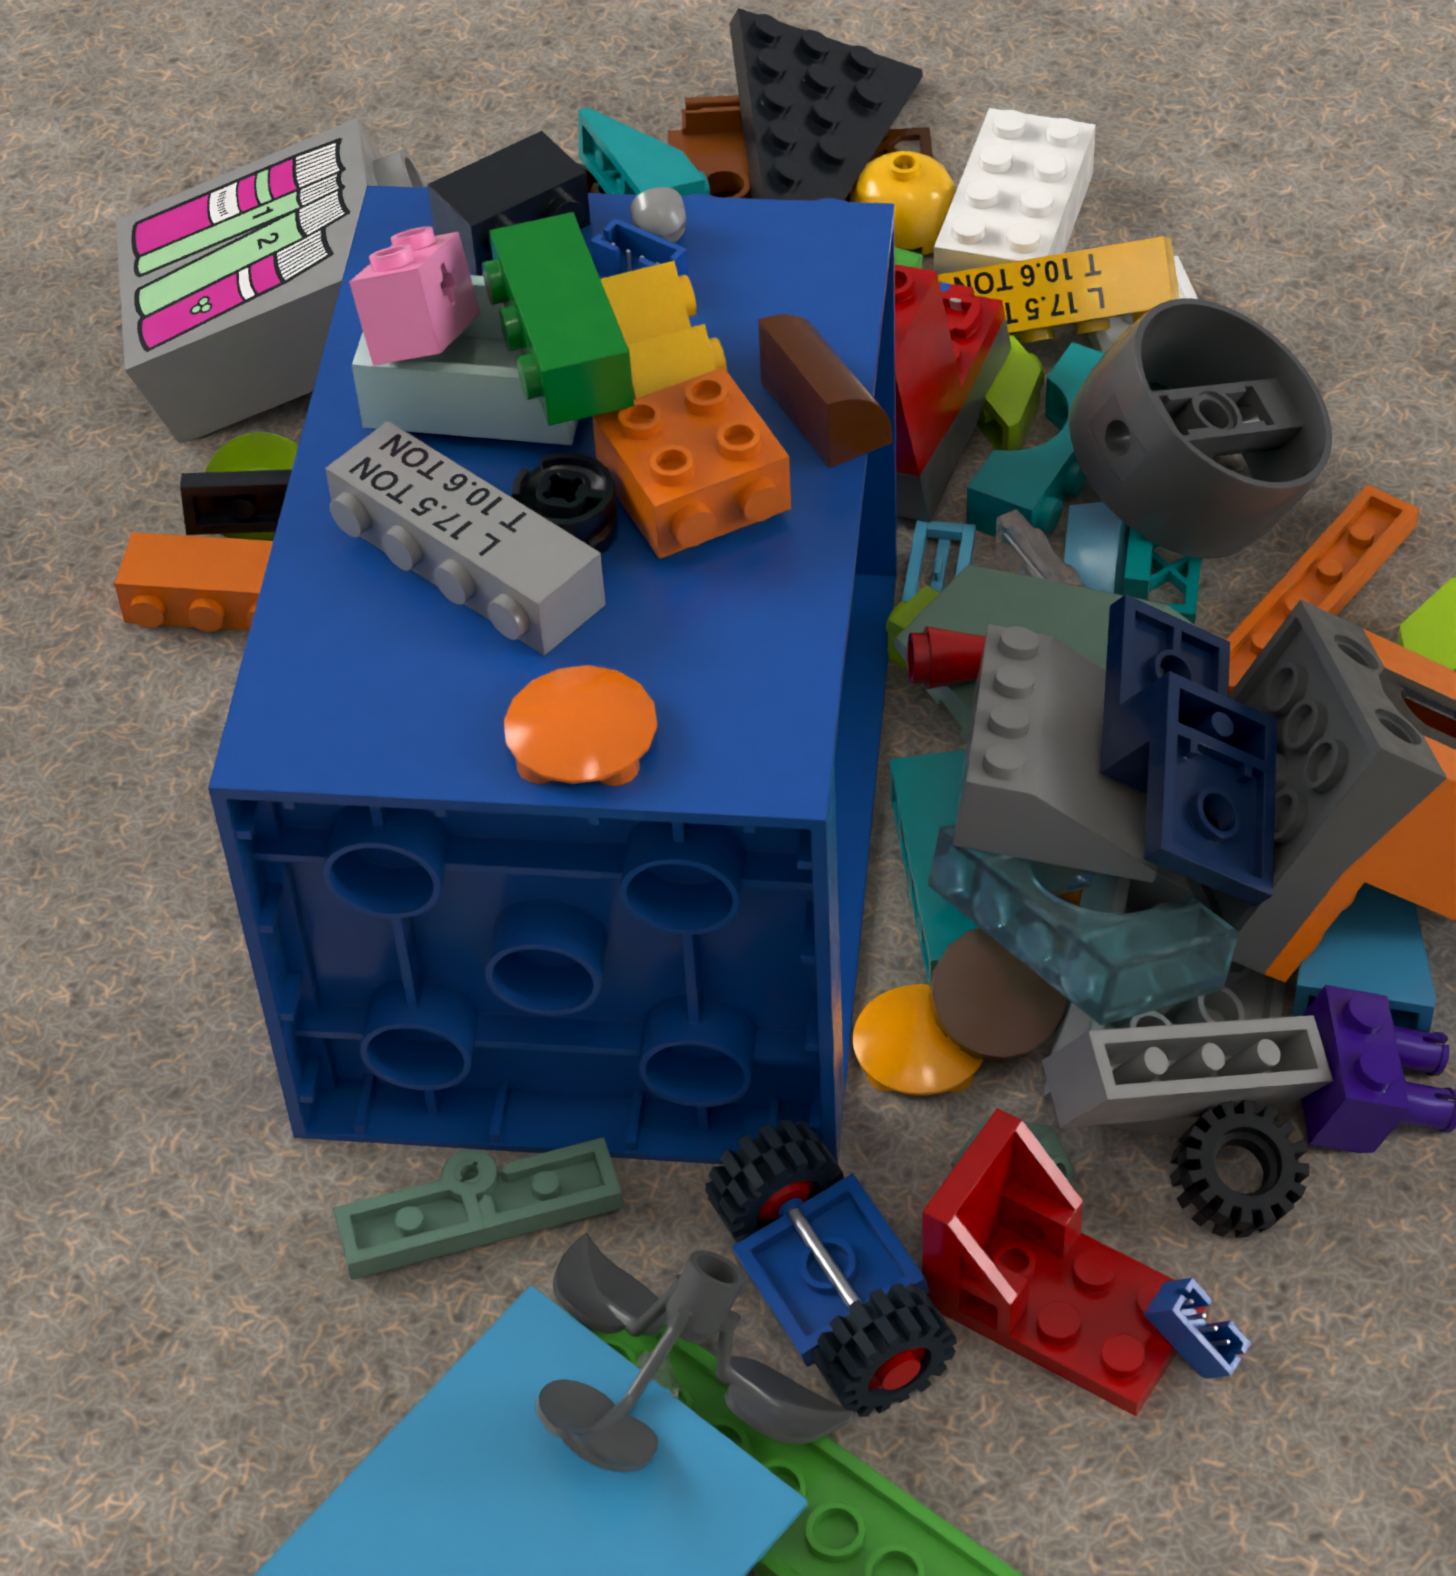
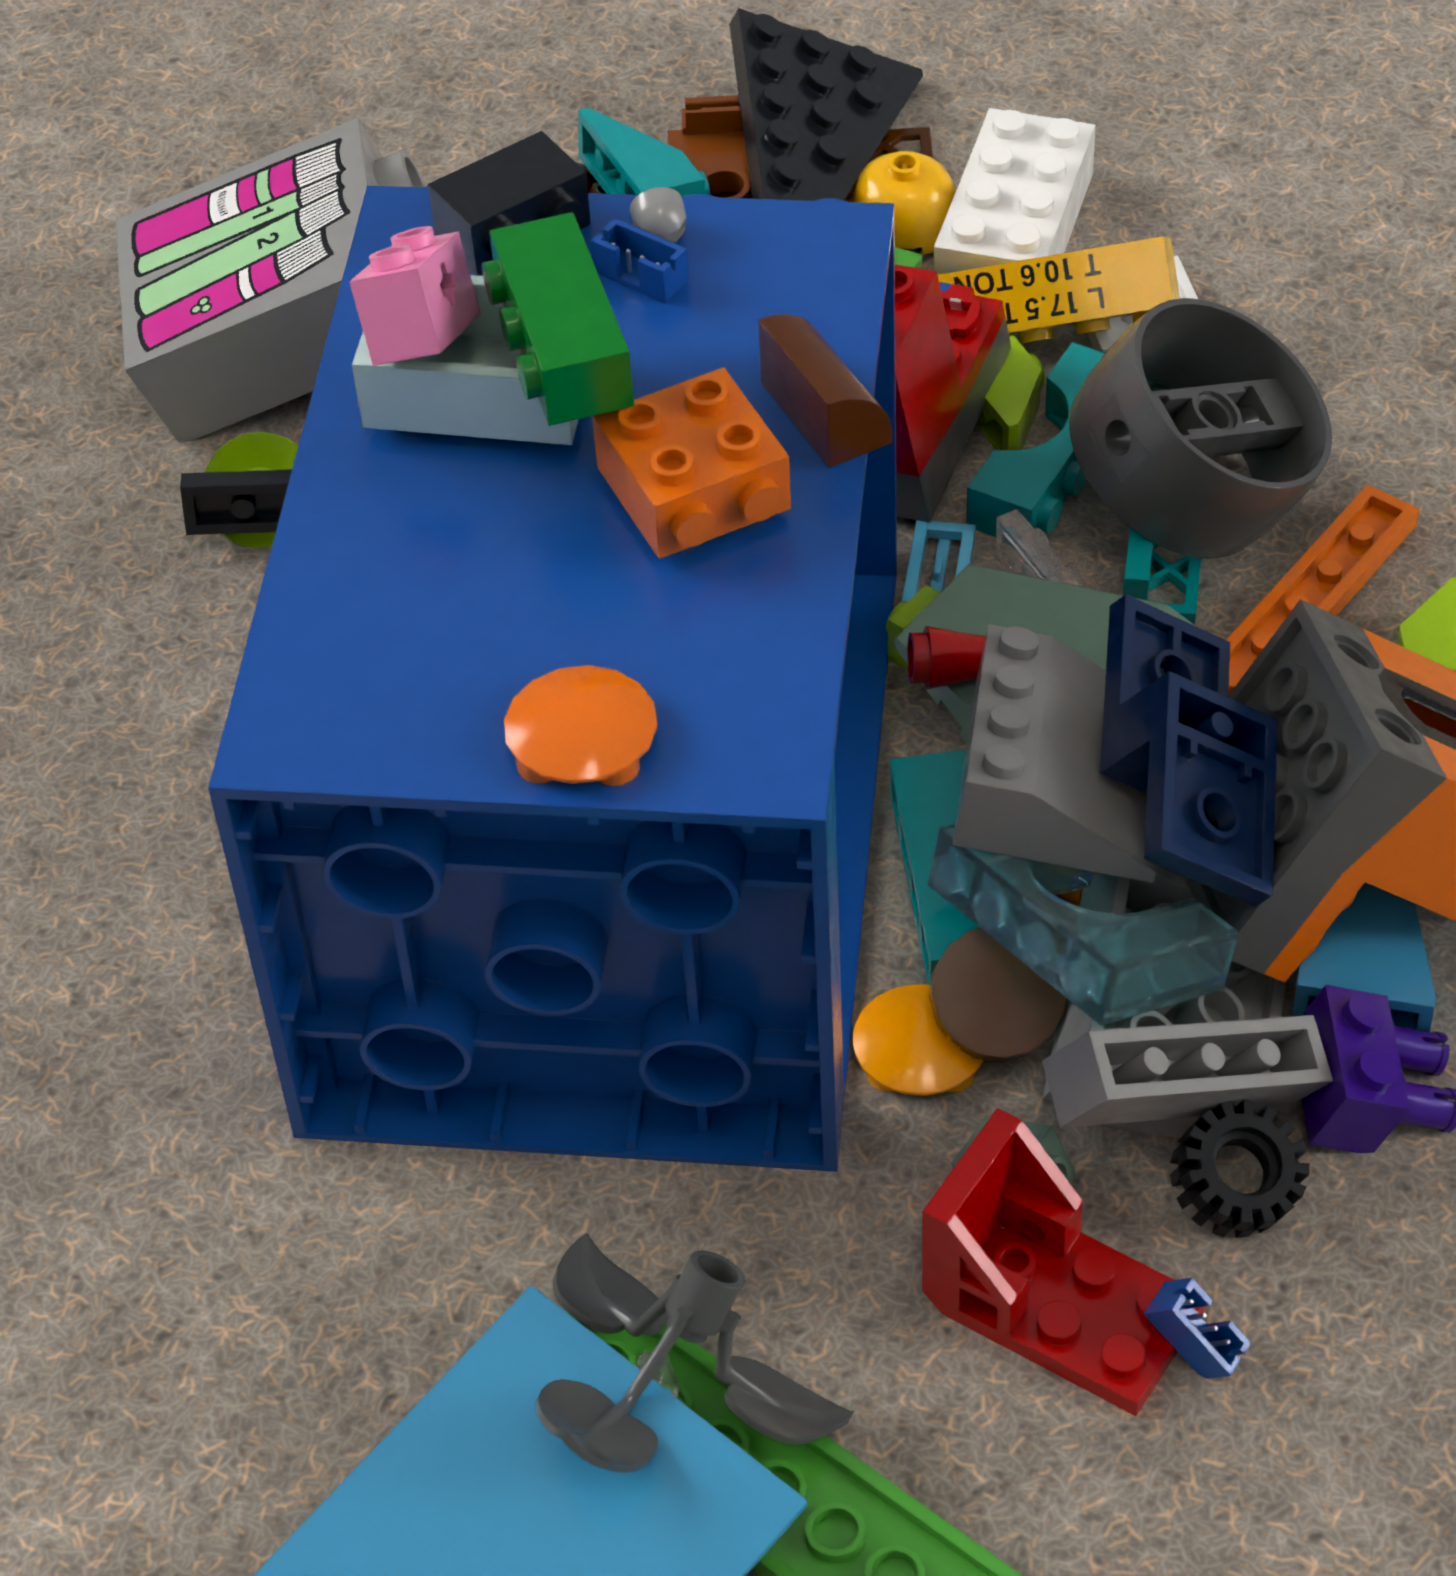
orange brick [114,532,273,632] -> none
light grey brick [325,421,606,656] -> none
sand green hinge [333,1137,624,1280] -> none
black wheel [512,452,618,554] -> none
yellow brick [600,261,727,400] -> none
plate [705,1120,957,1417] -> none
medium azure tile [1064,502,1130,595] -> none

